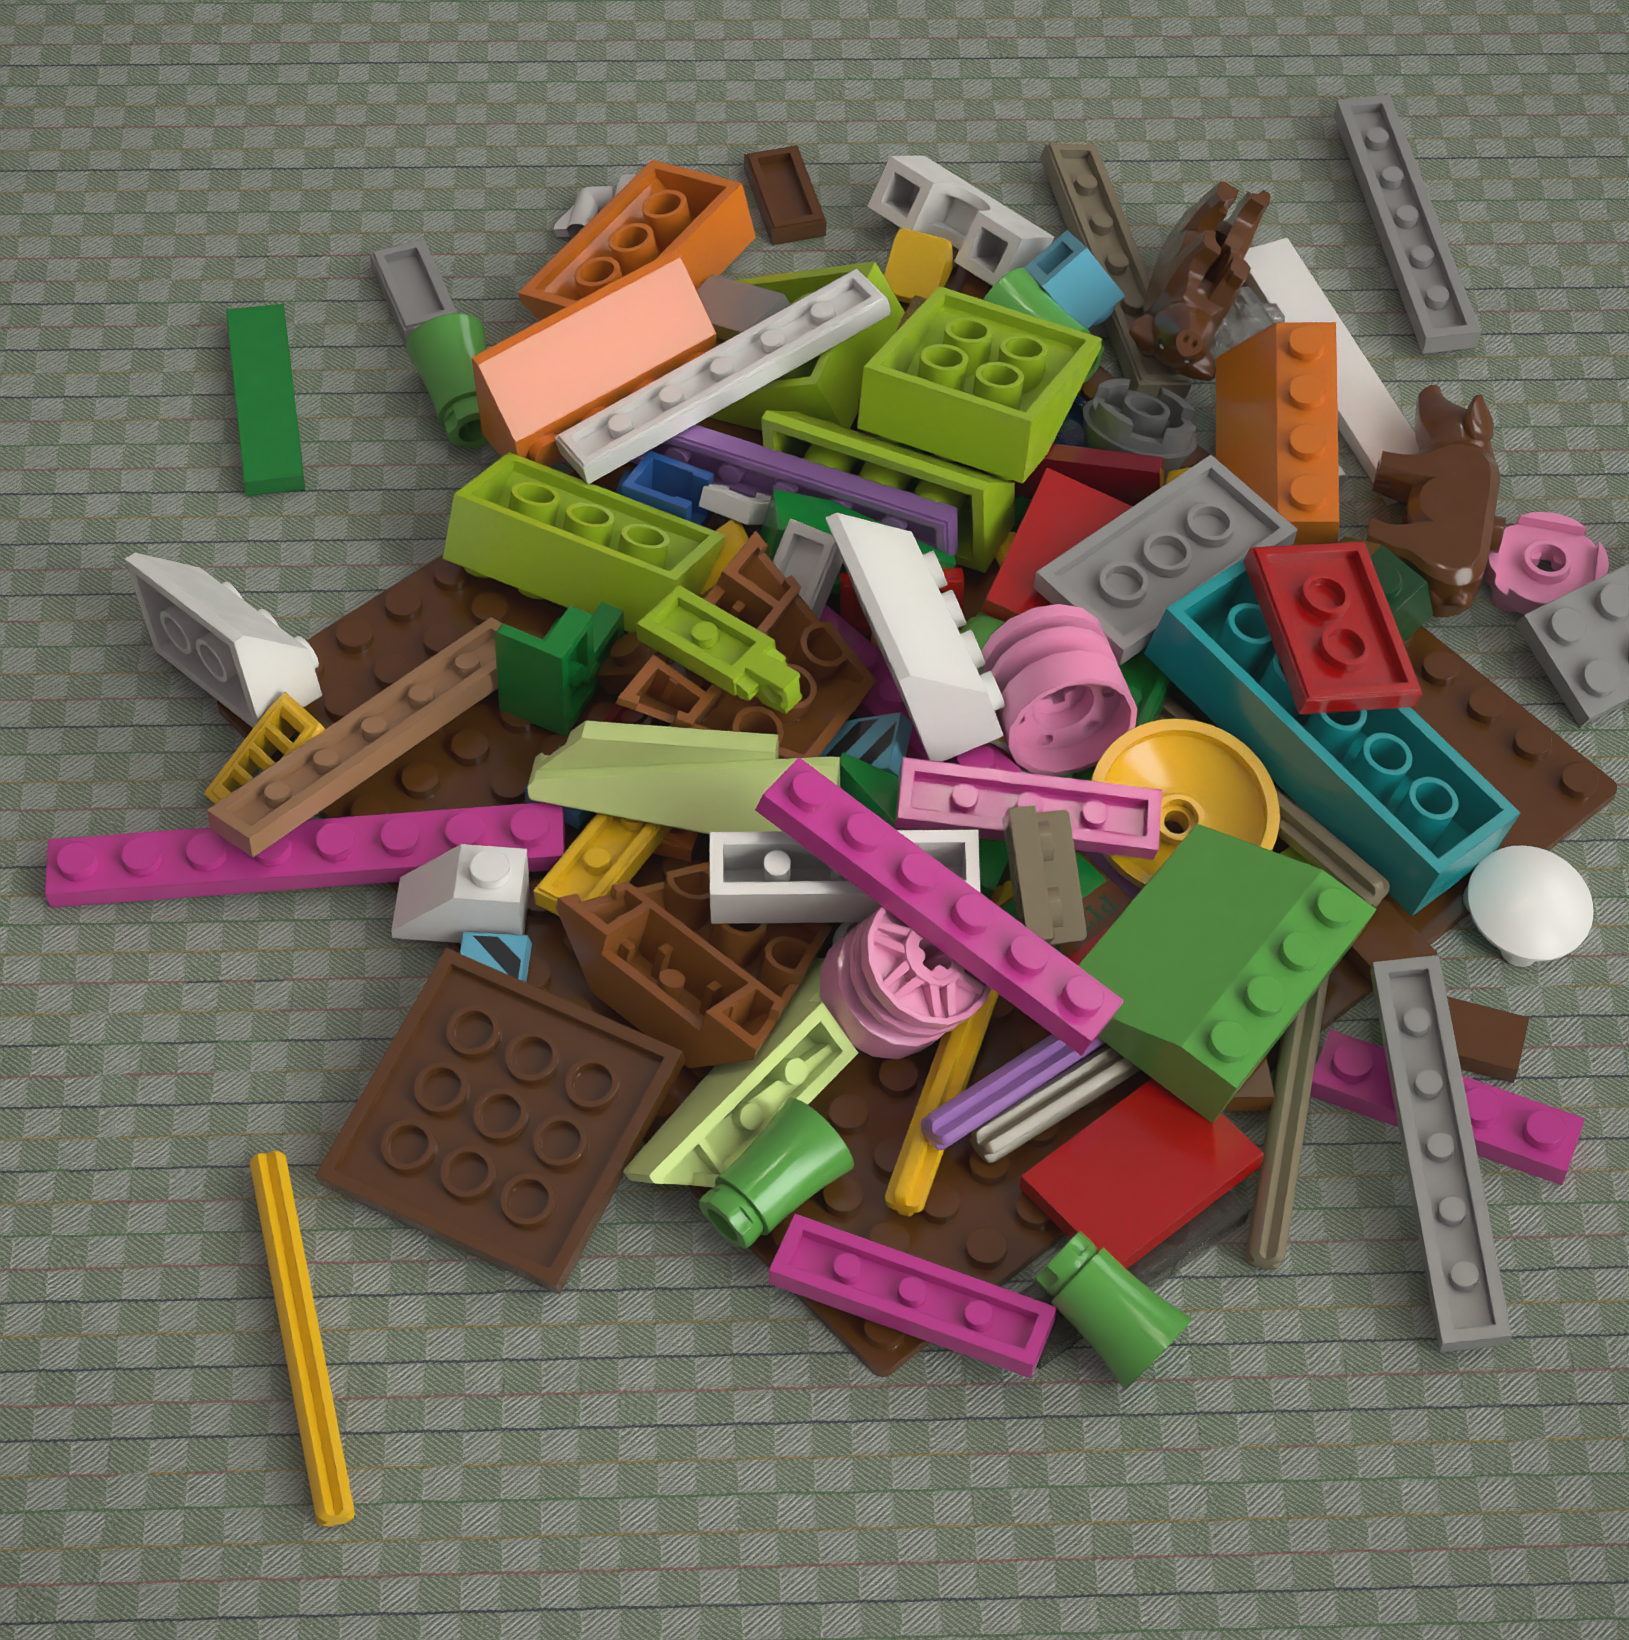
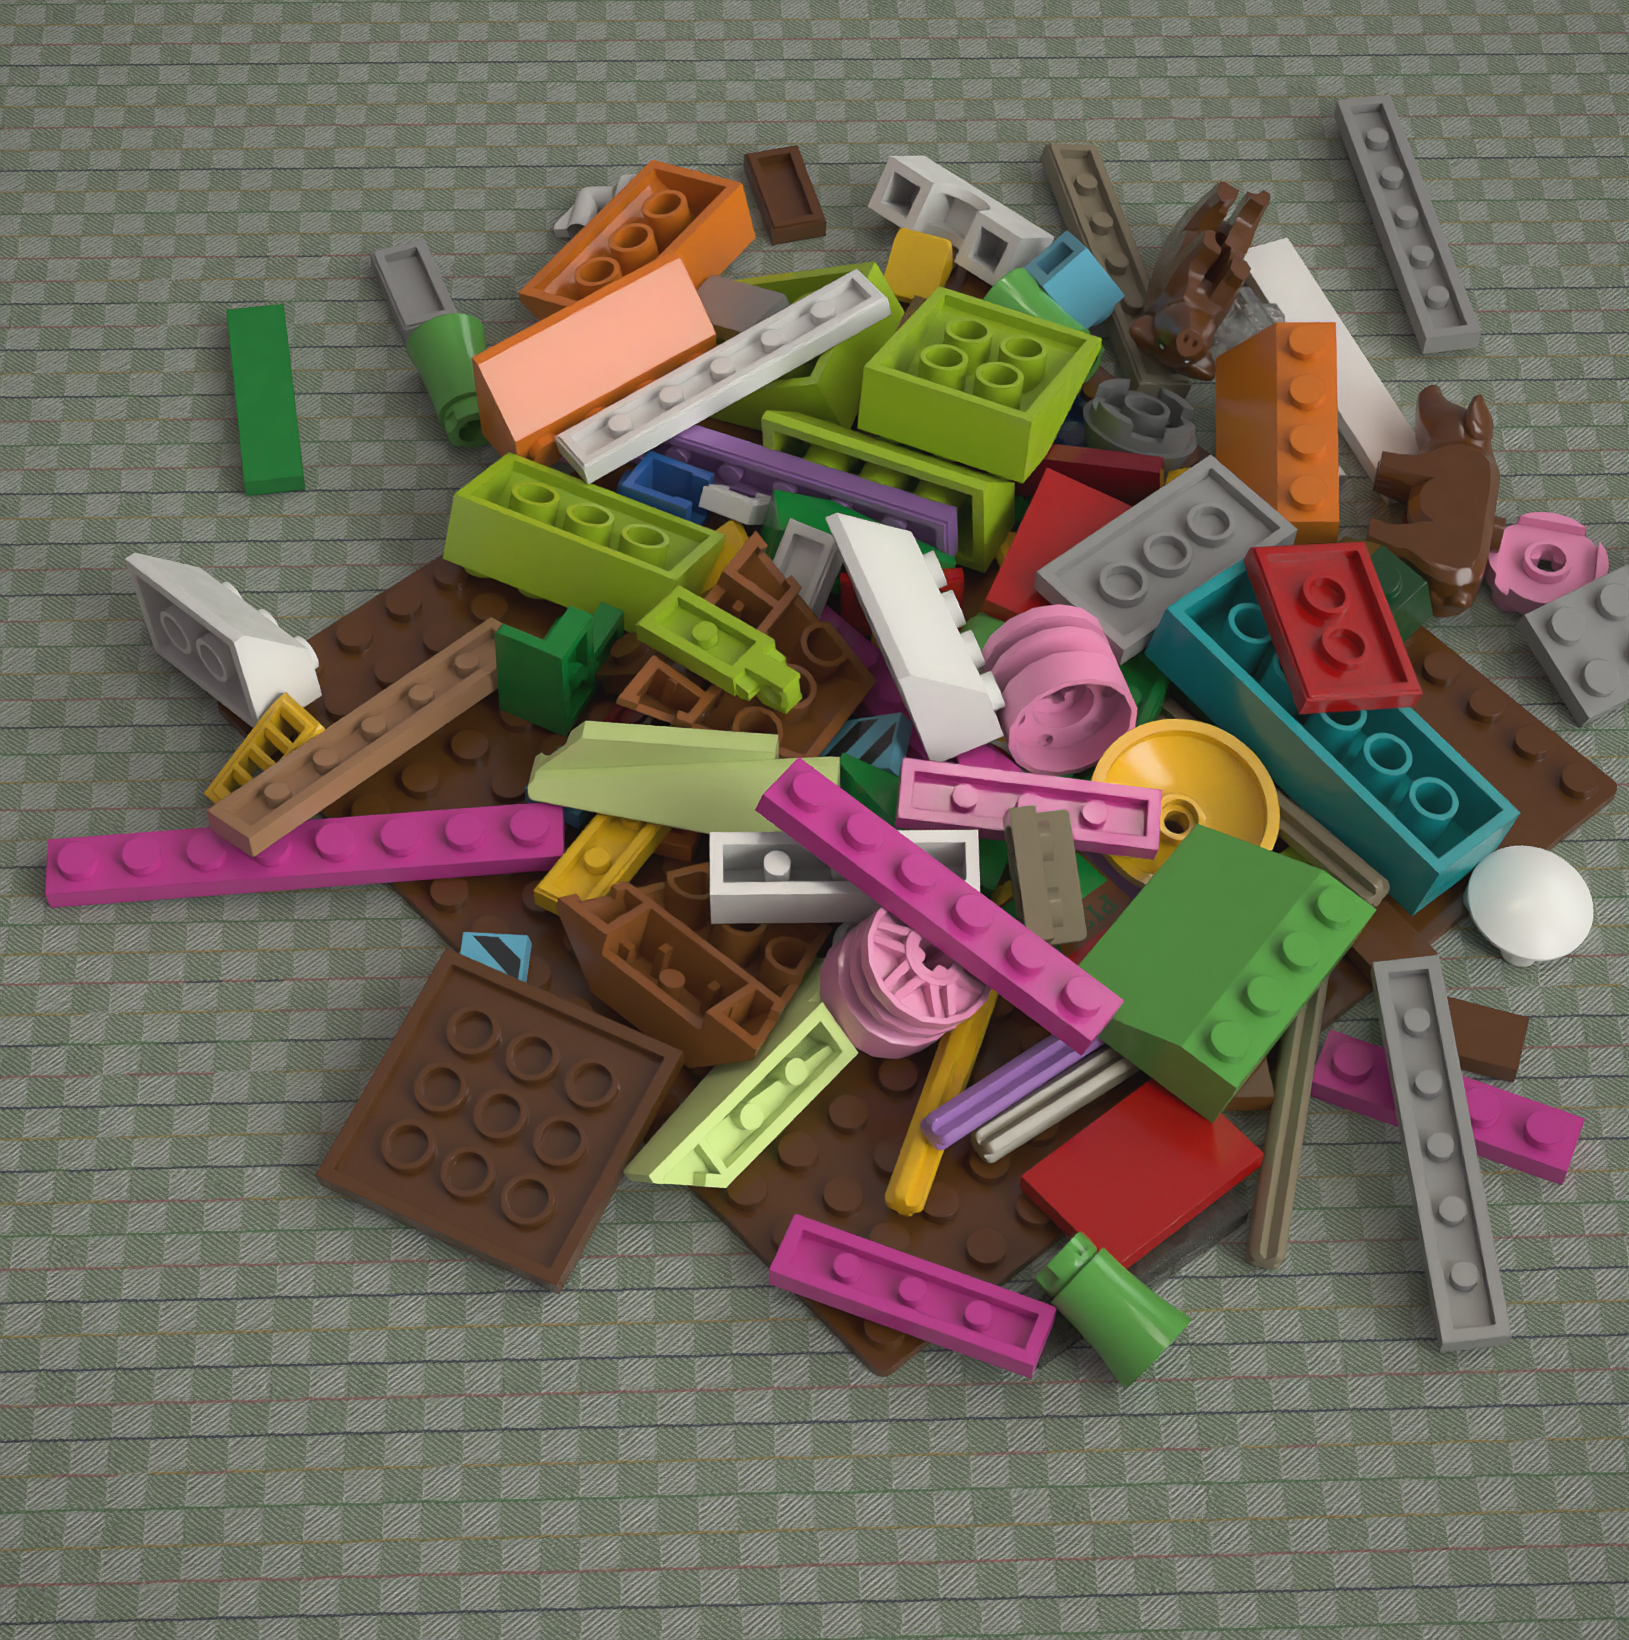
yellow axle [249,1150,355,1527] -> none
white slope [391,844,530,943] -> none
bright green plant [699,1097,854,1249] -> none

